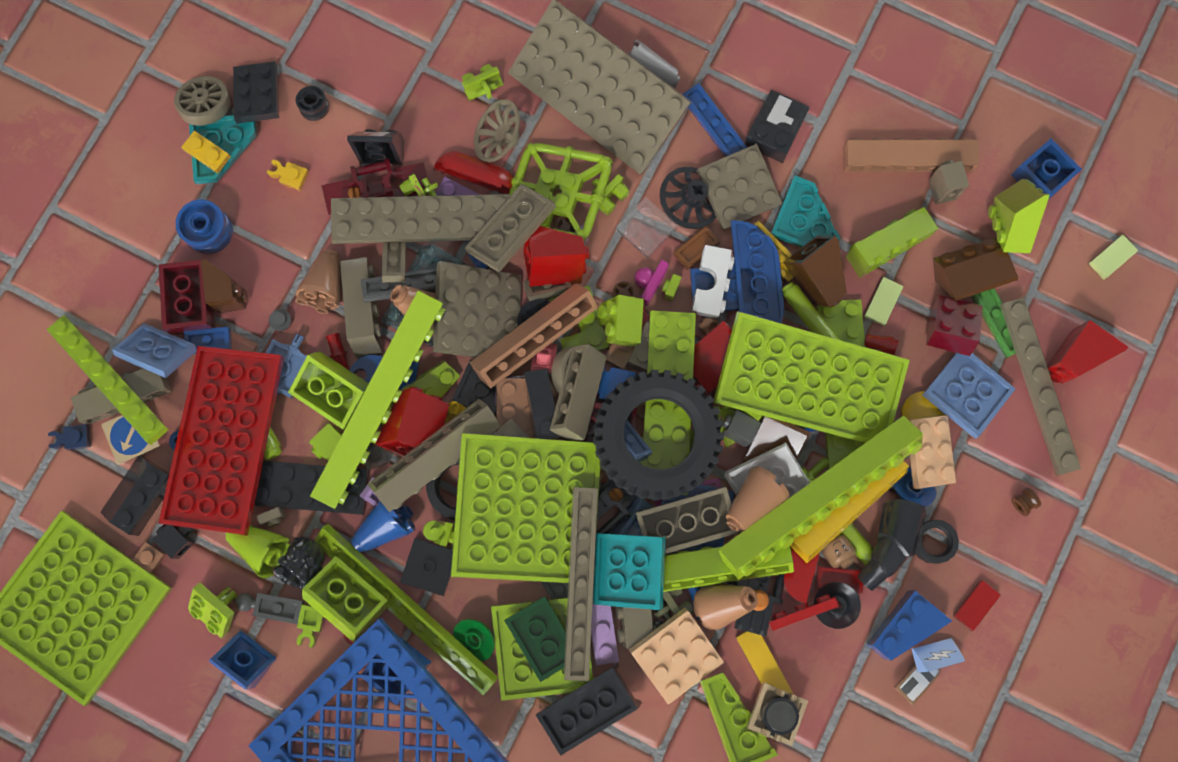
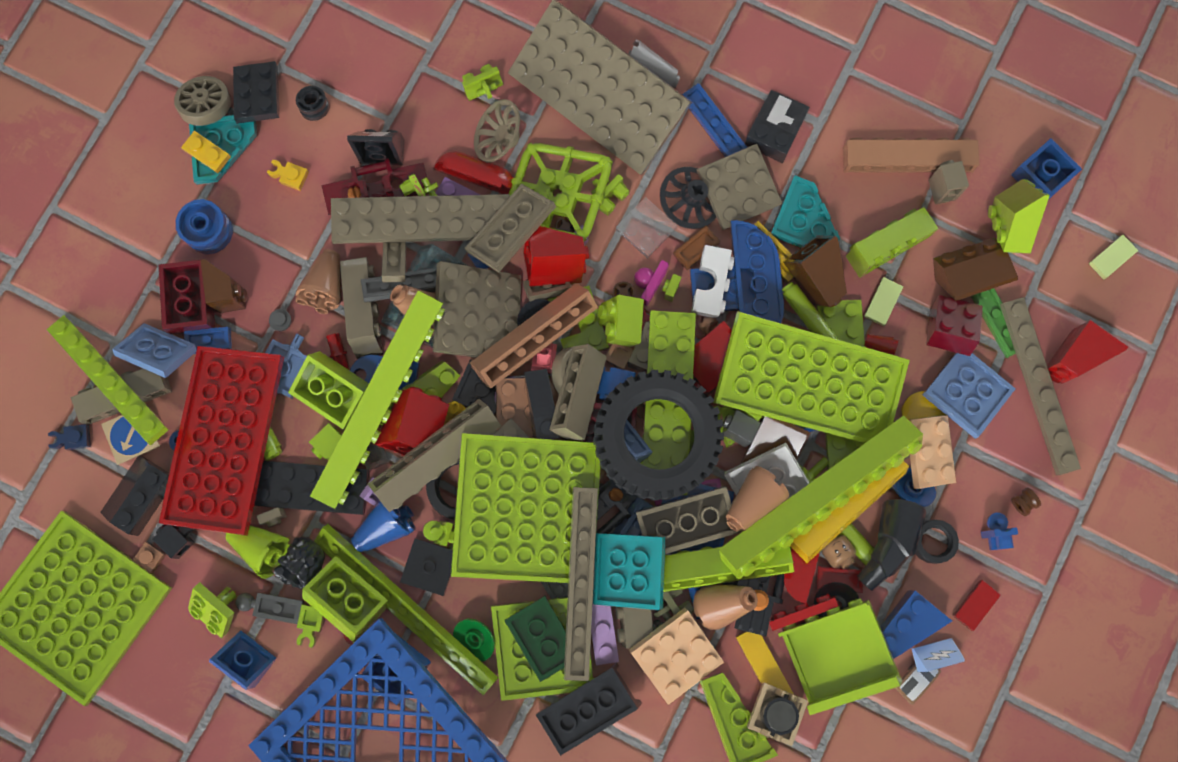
none -> lime panel [778,598,902,715]
none -> blue hips [981,513,1018,550]

